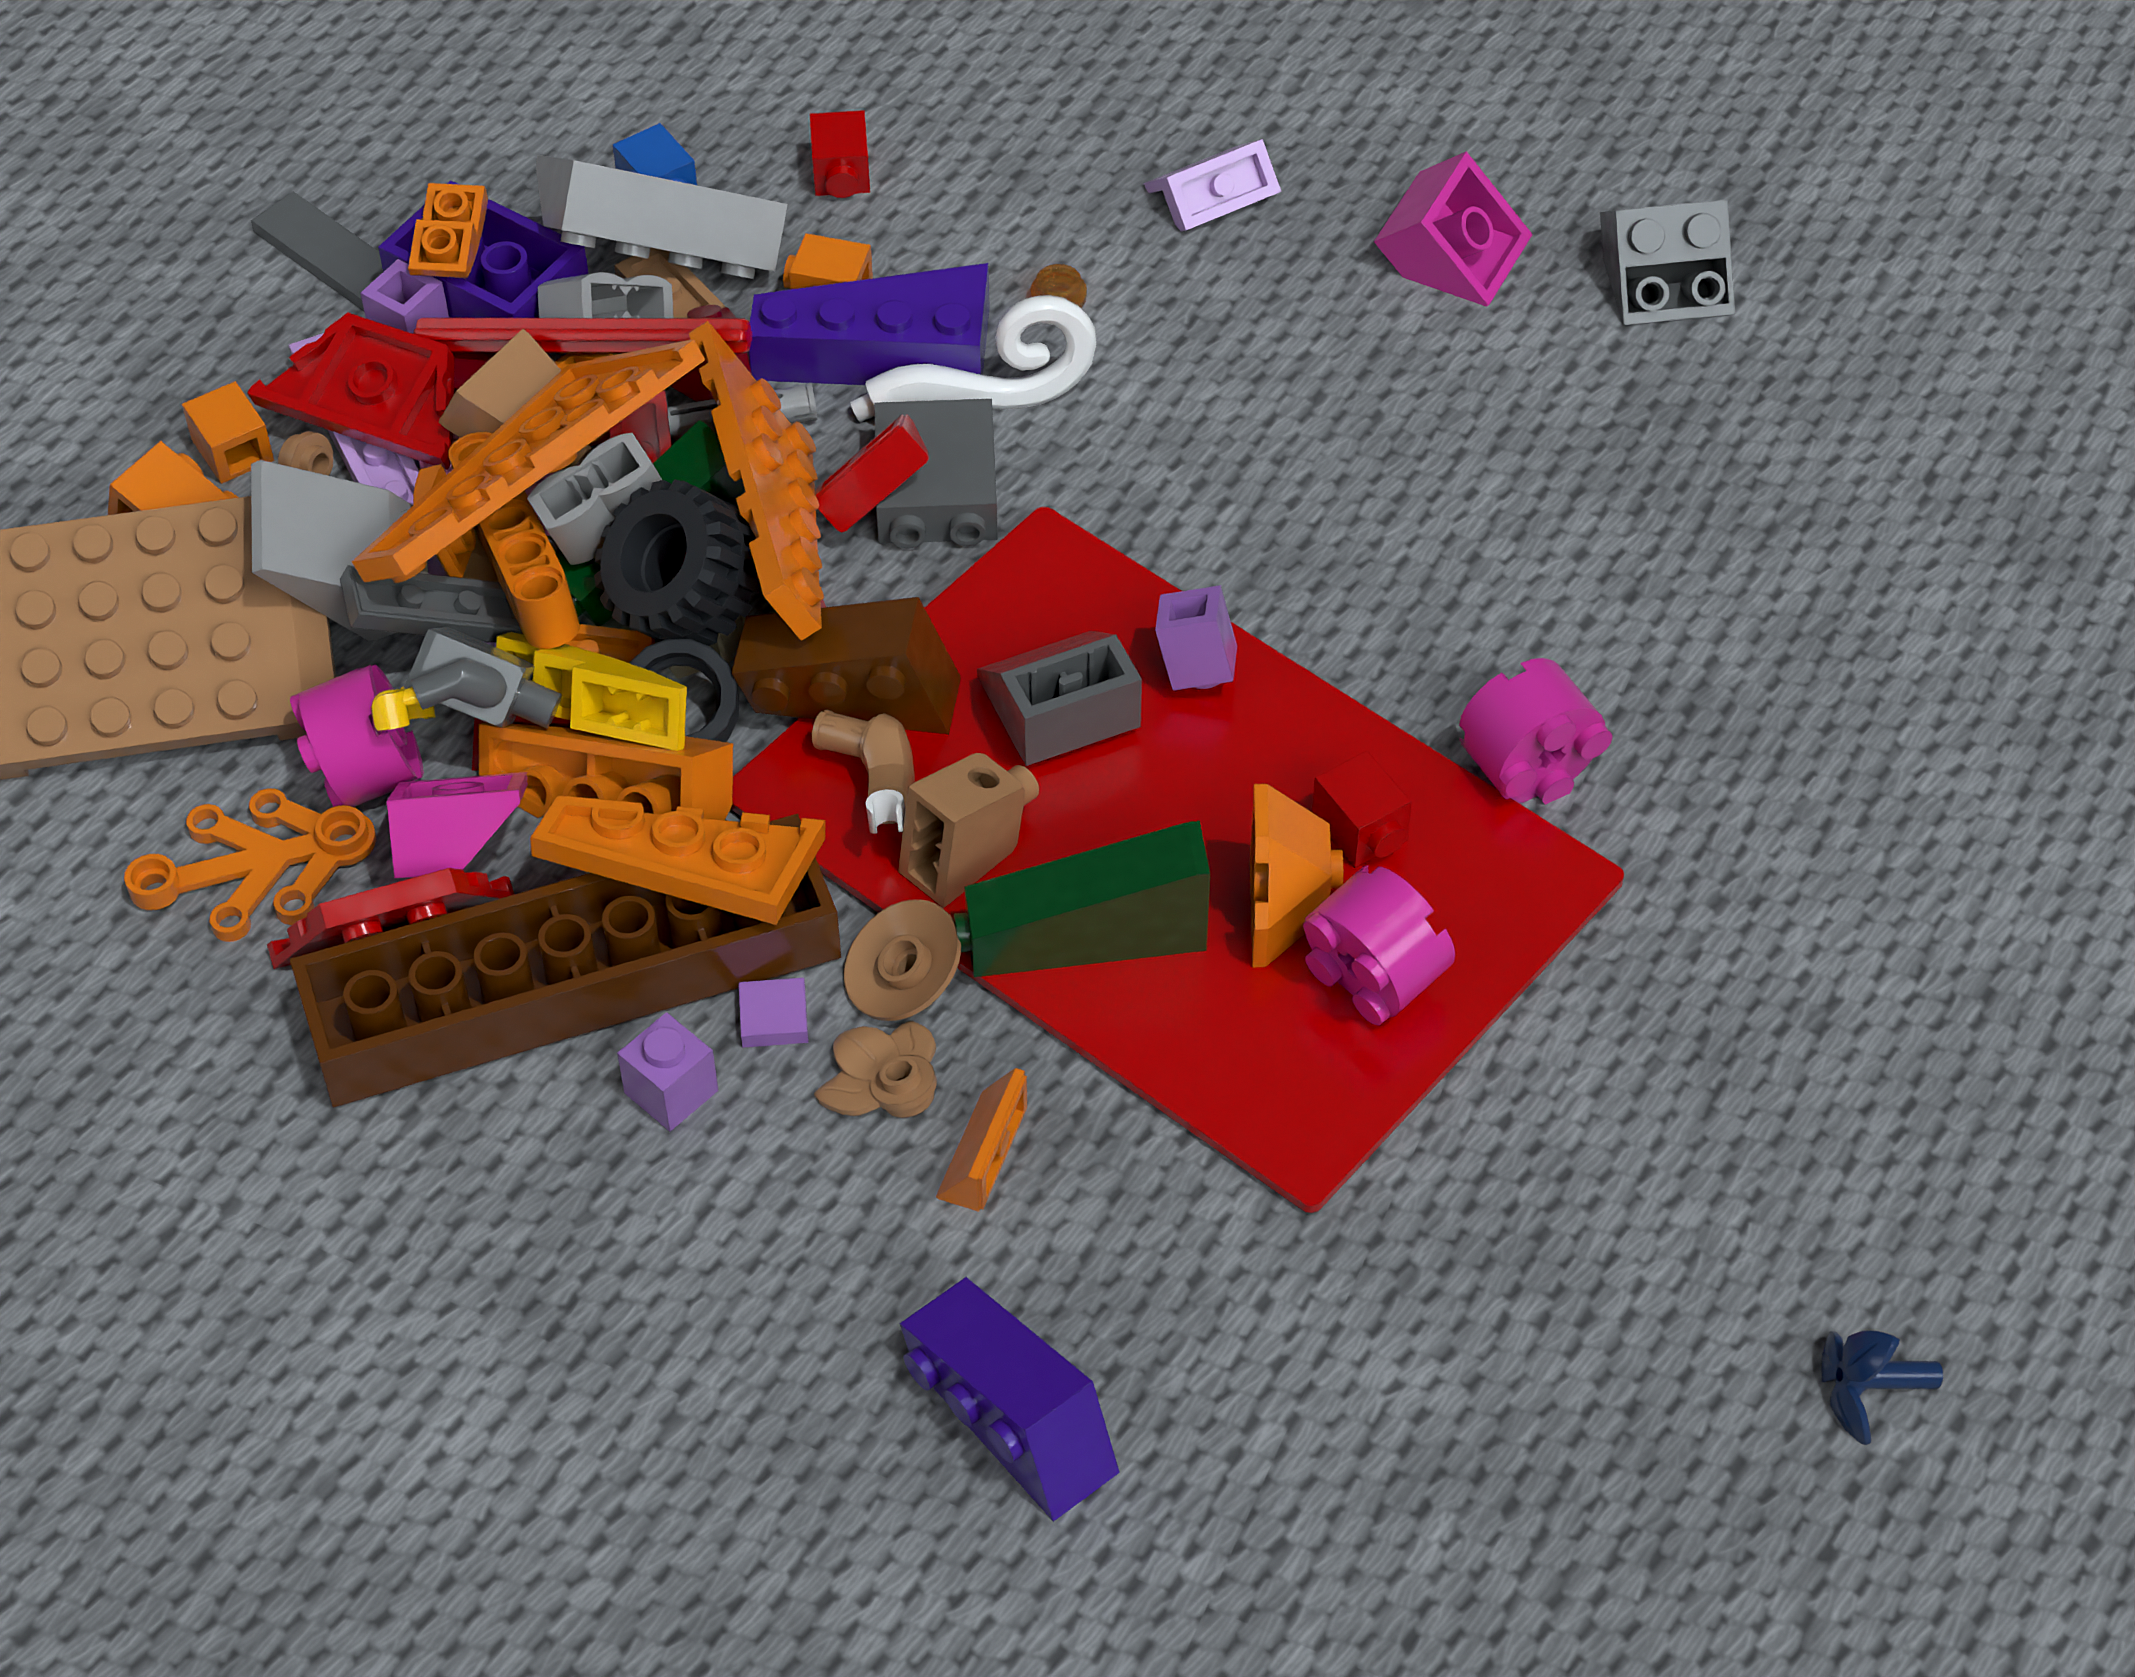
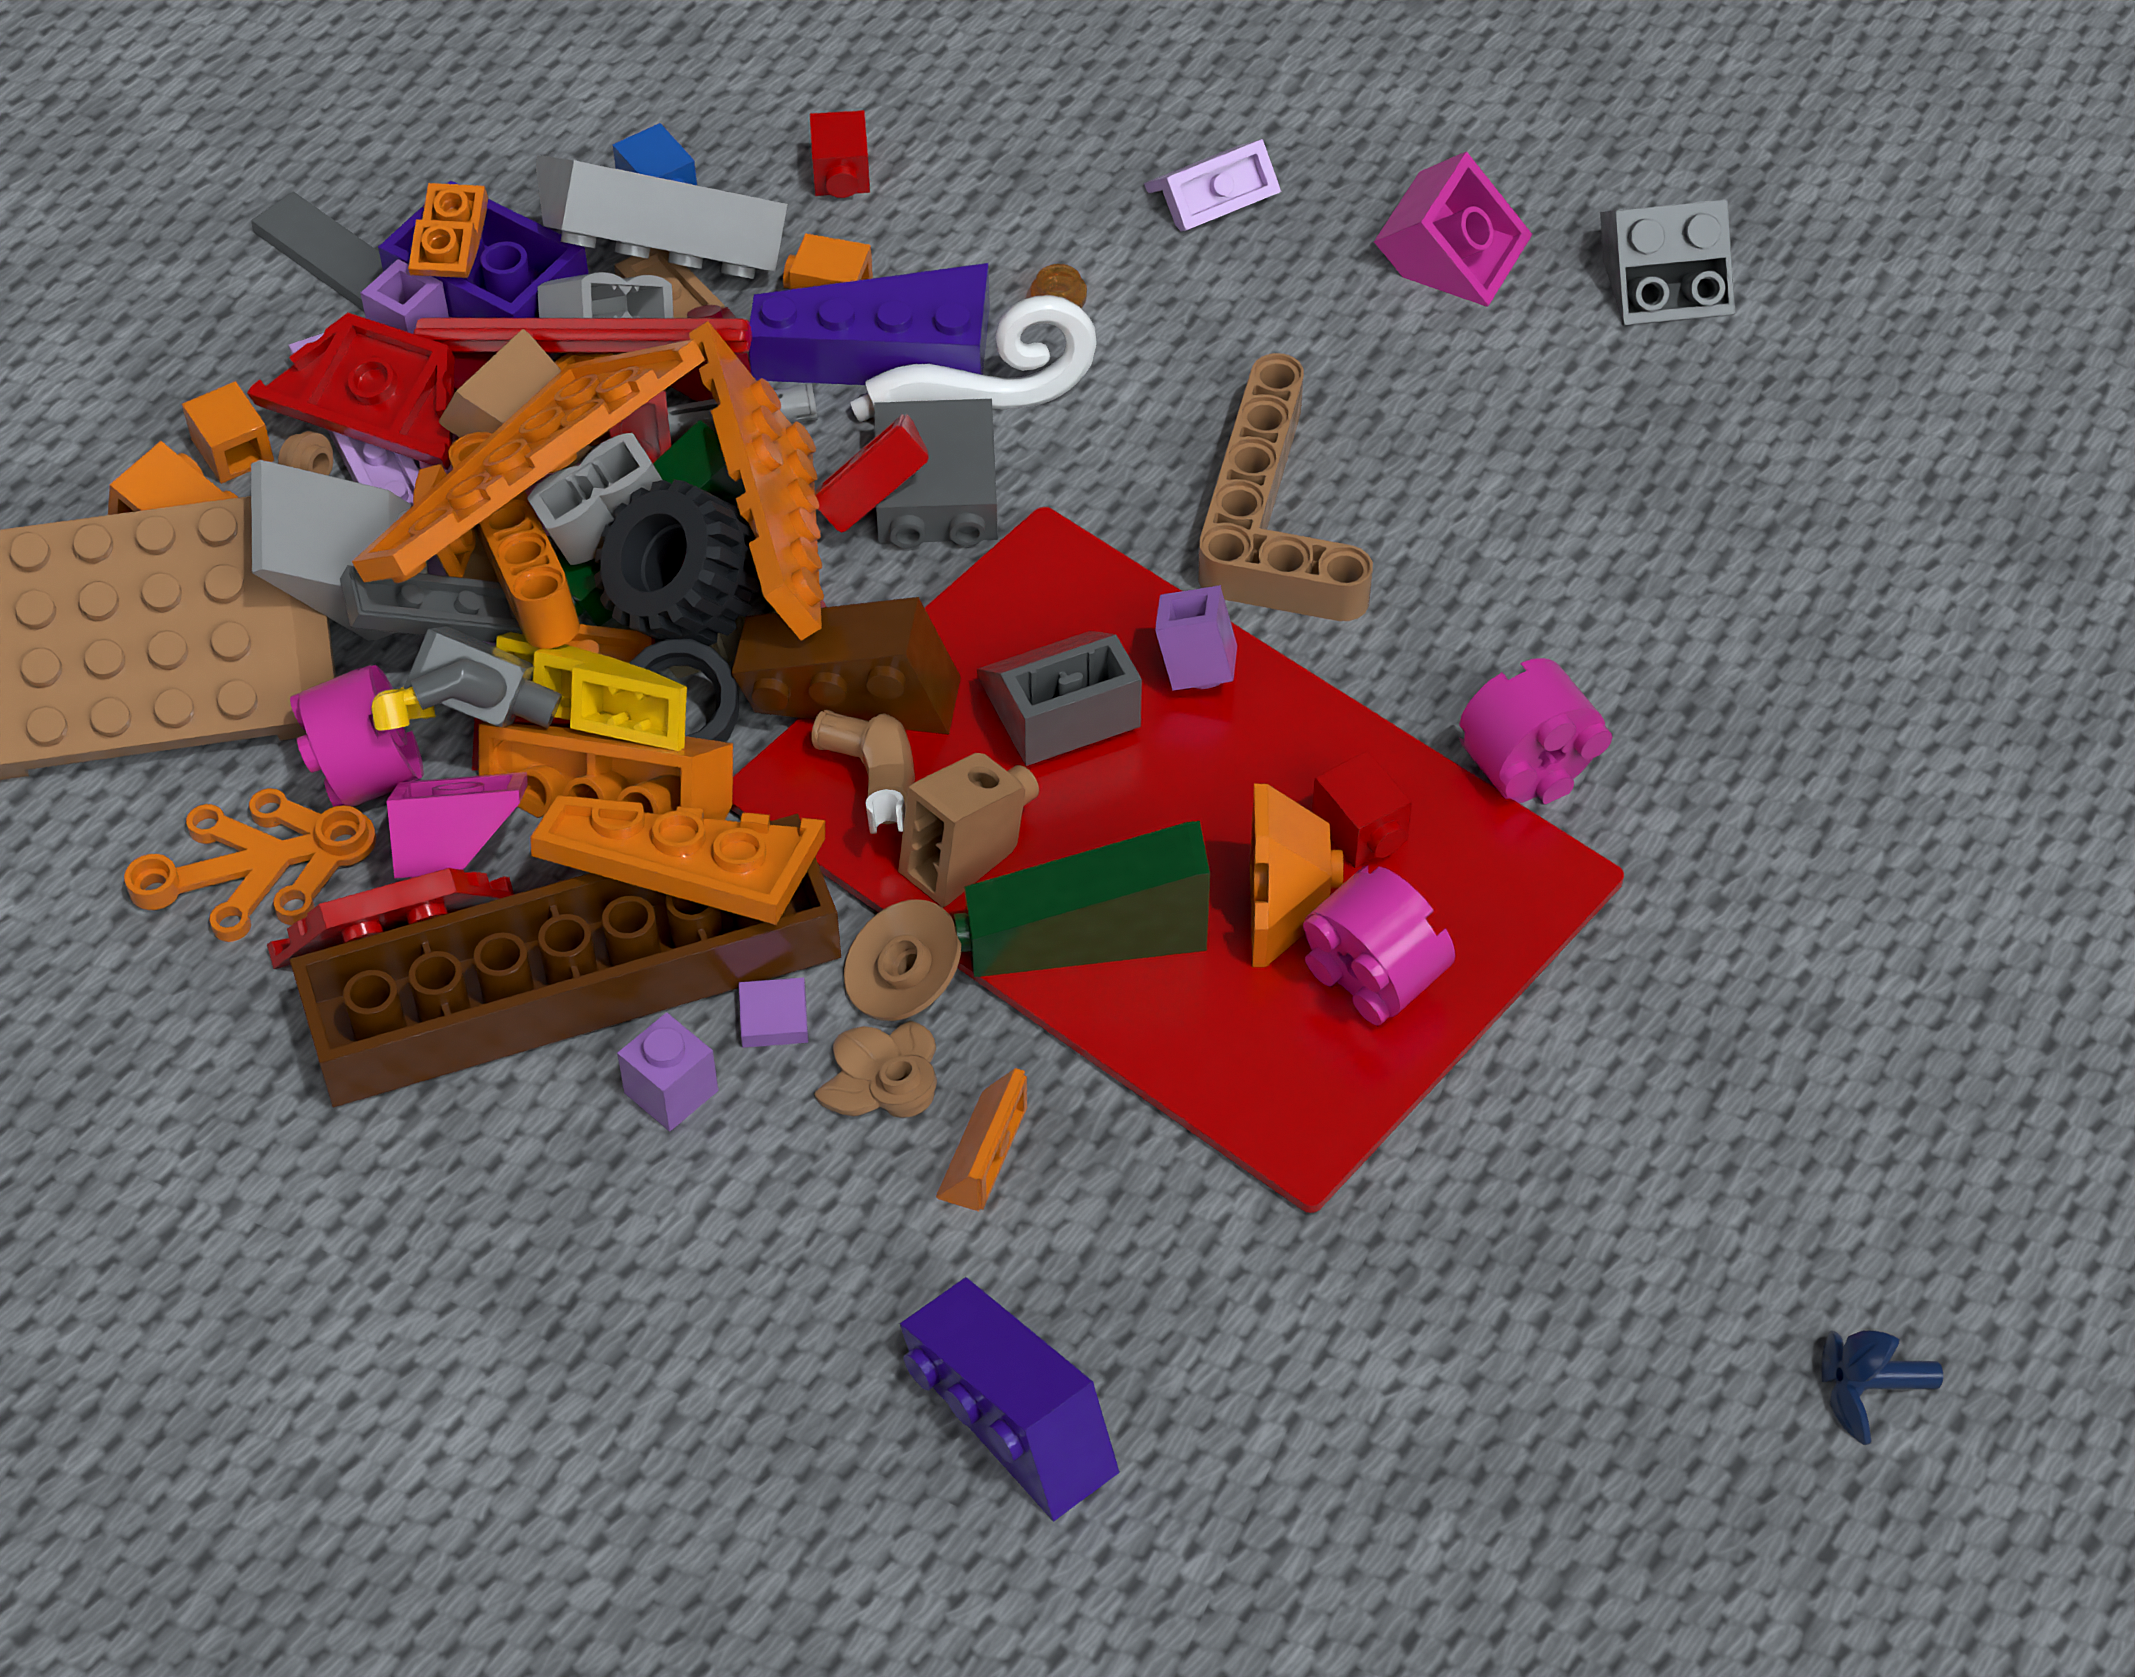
none -> medium nougat beam [1198,353,1373,621]

